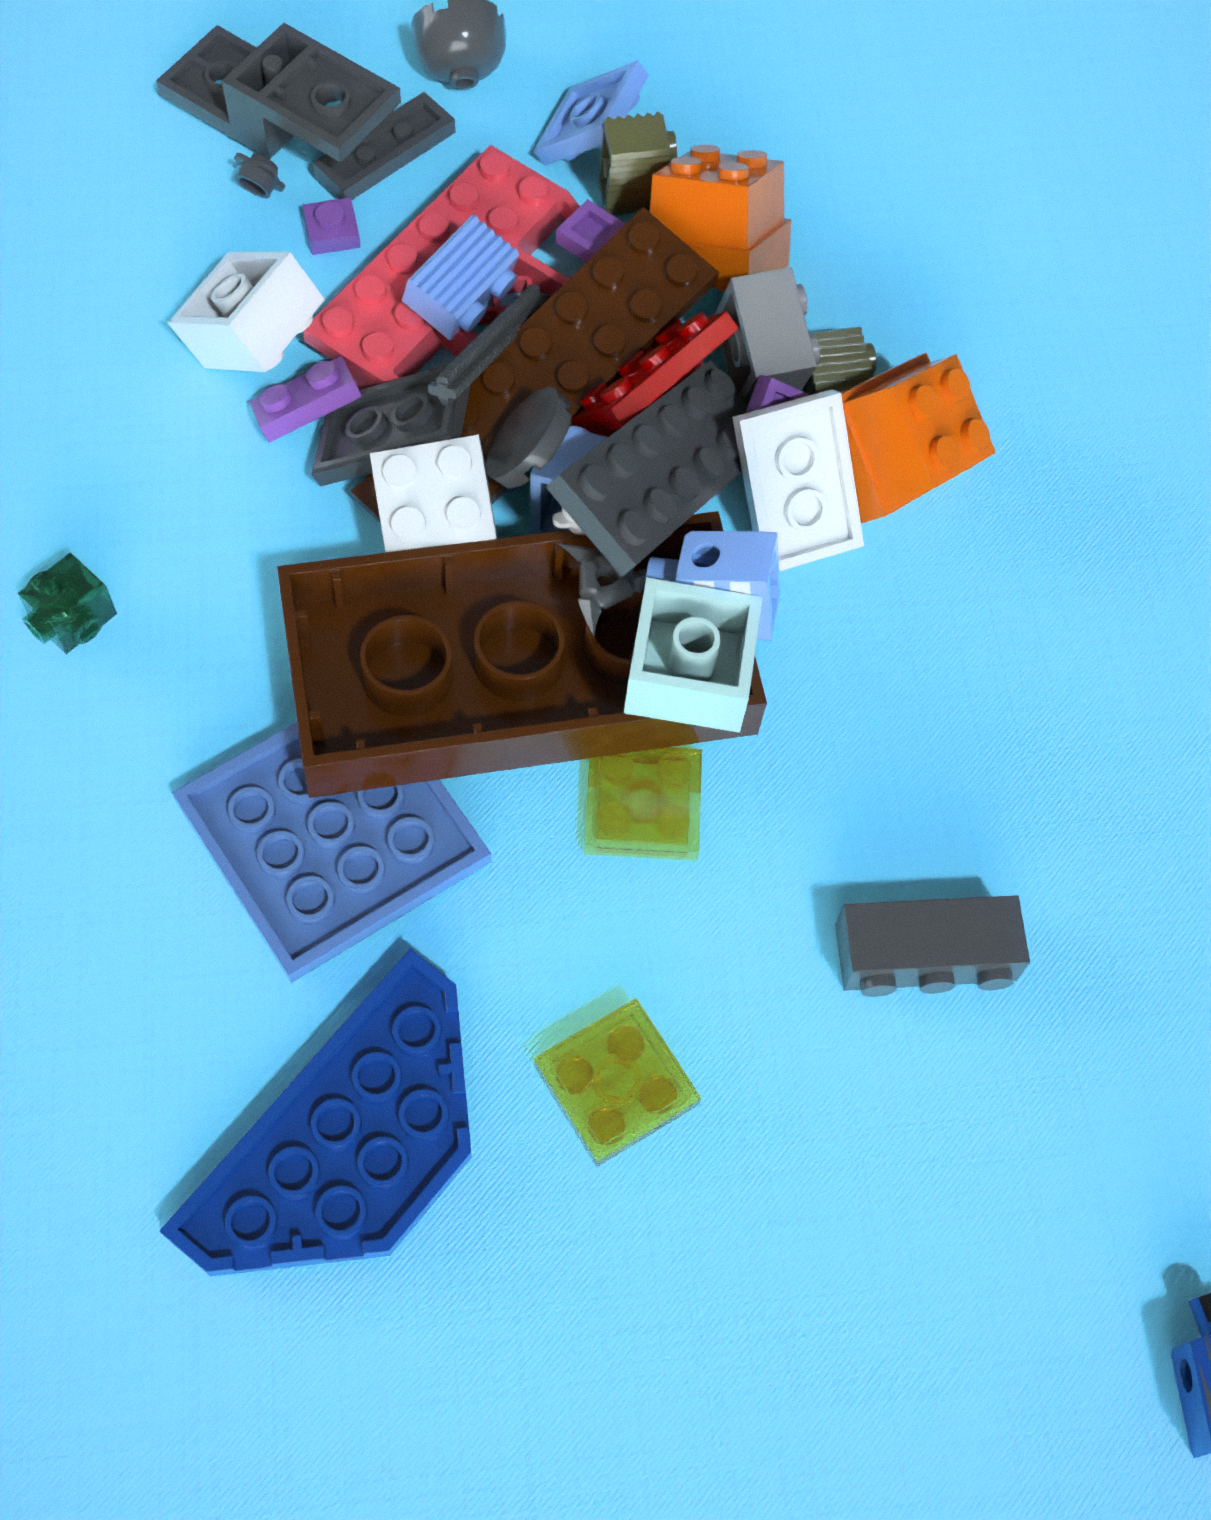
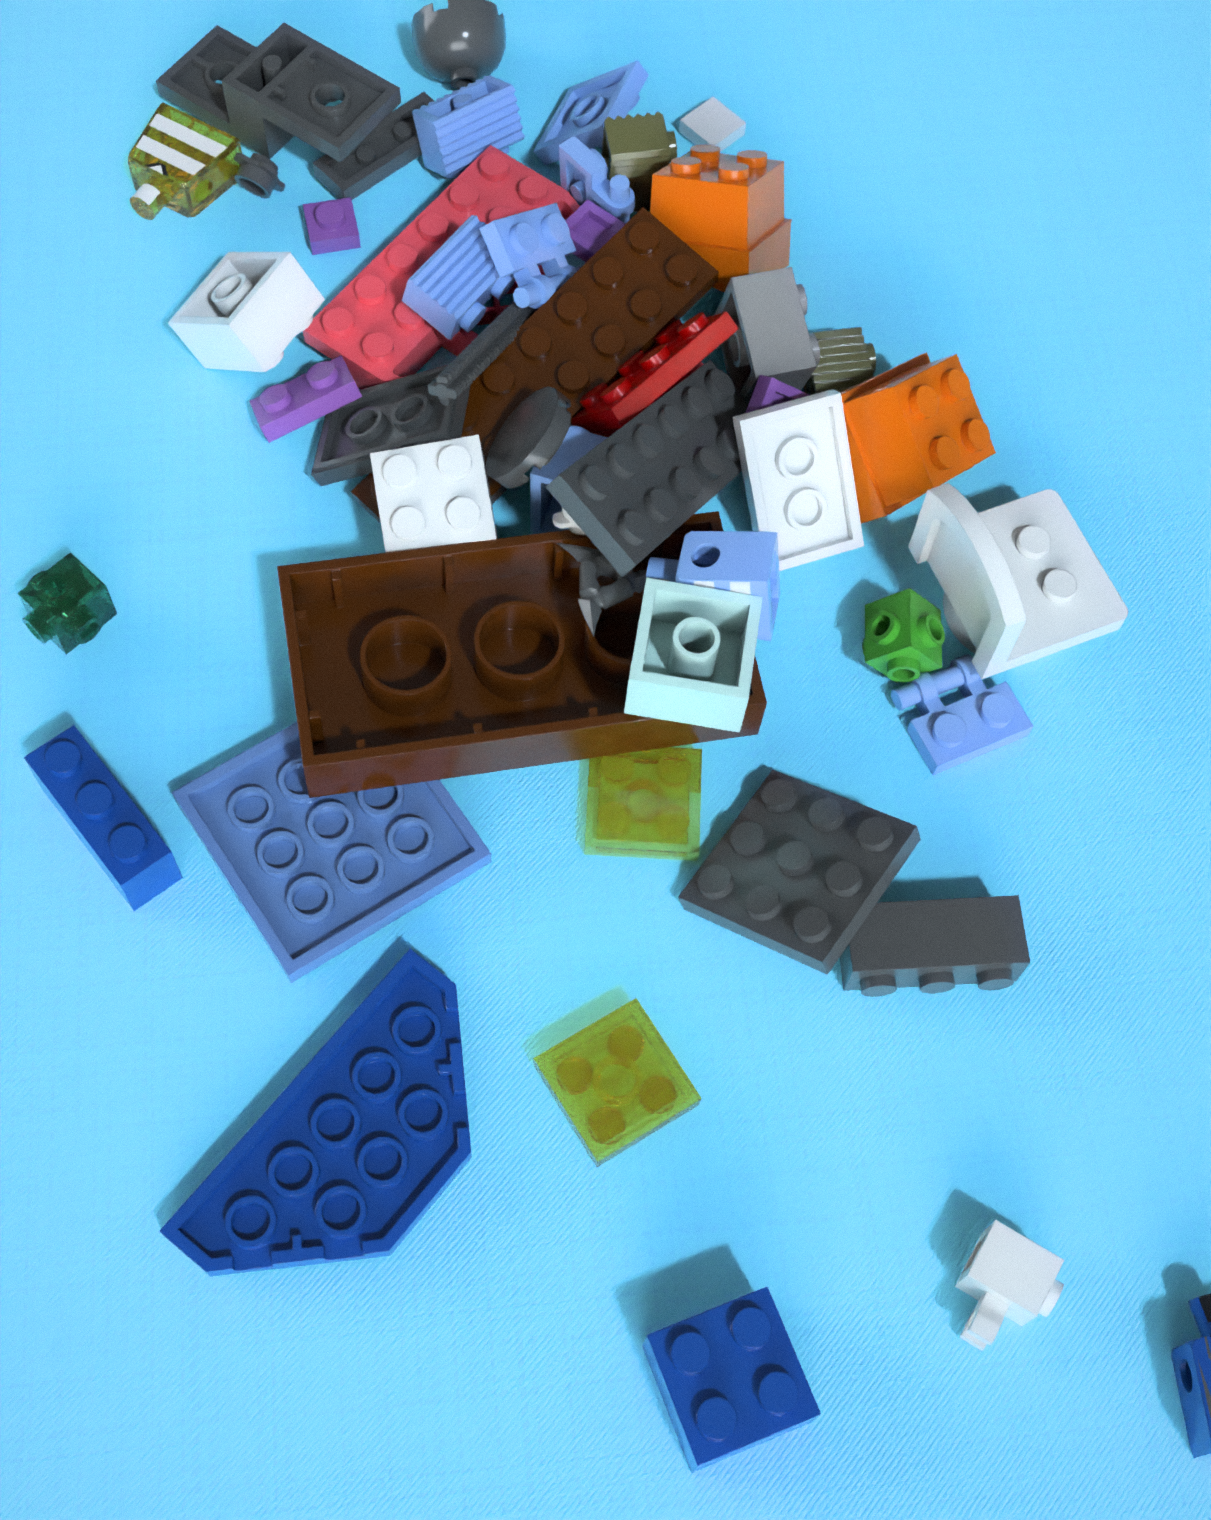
none -> blue brick [24,725,183,911]
none -> clear yellow torso [128,102,242,220]
none -> light blue brick [412,76,525,179]
none -> light blue plate [479,203,581,309]
none -> light blue plate [559,135,635,224]
none -> blue brick [642,1286,821,1473]
none -> dark grey plate [678,769,921,975]
none -> white tile [679,96,746,152]
none -> bright green brick [862,588,945,683]
none -> light blue plate [891,654,1033,775]
none -> white piece [908,483,1128,680]
none -> white brick [955,1220,1064,1351]

